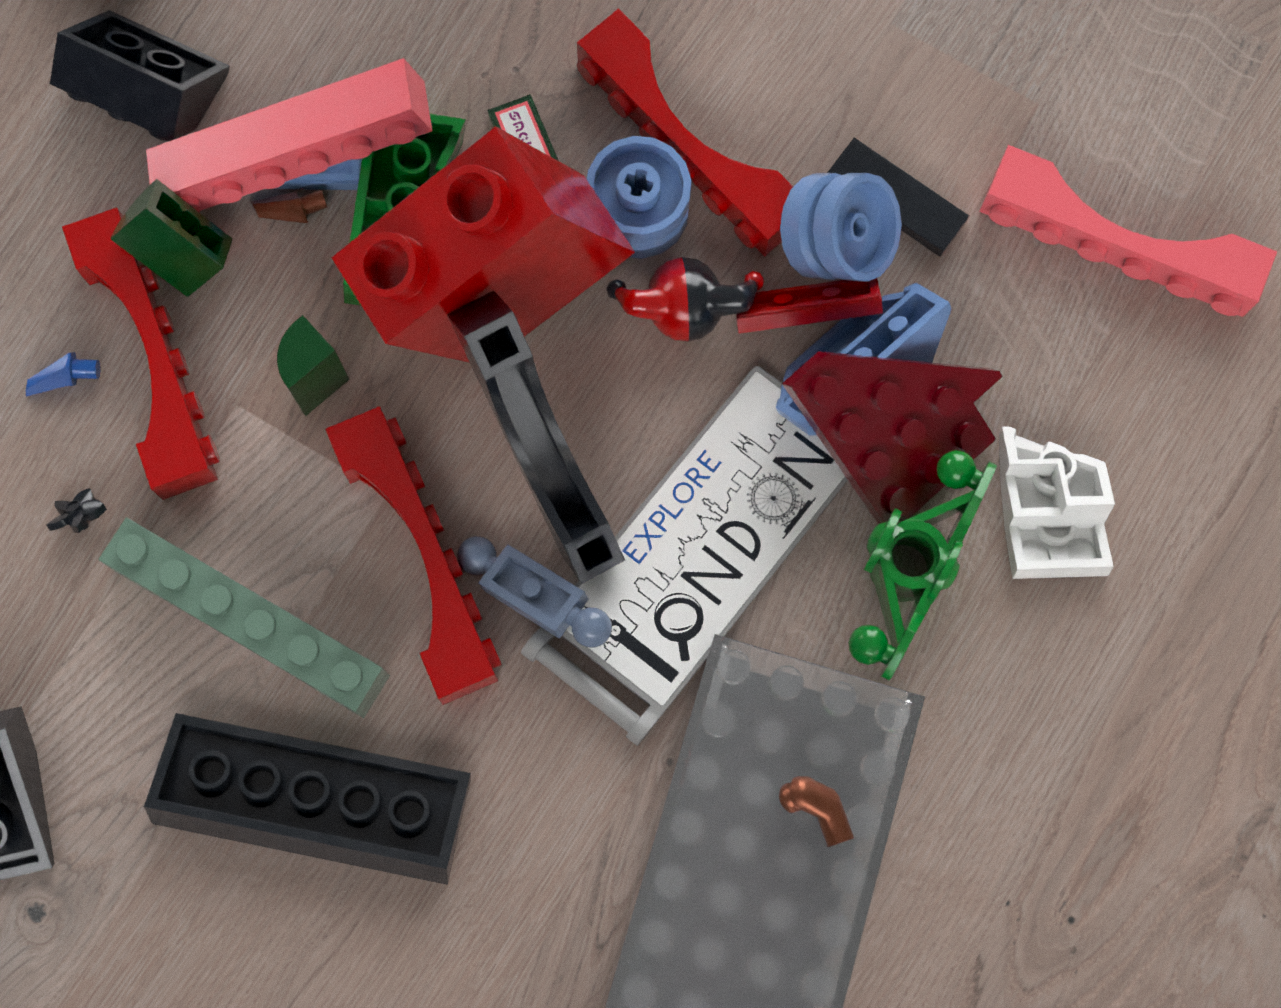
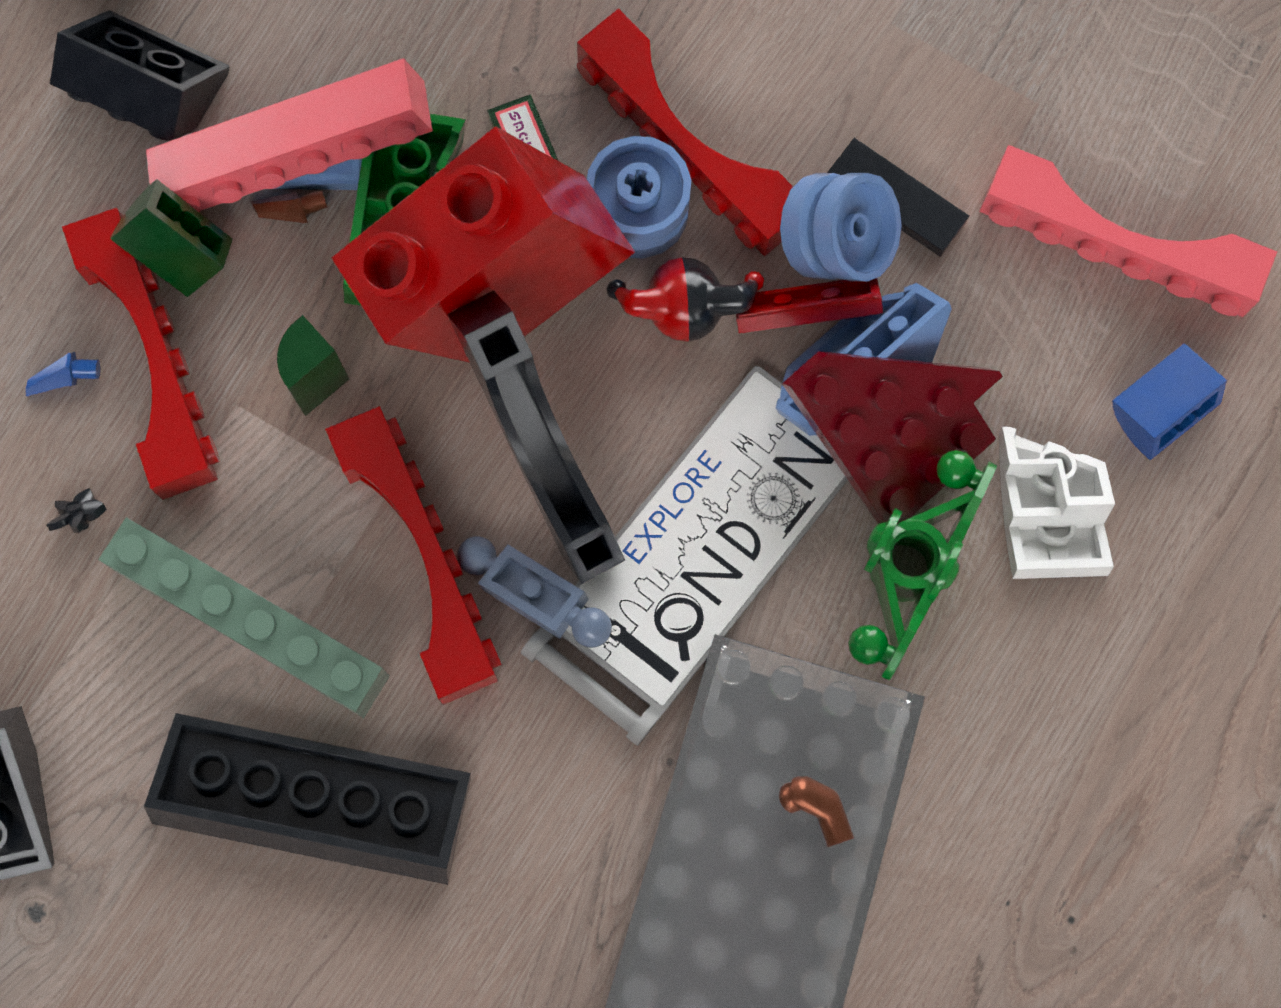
none -> blue brick [1112,343,1227,460]

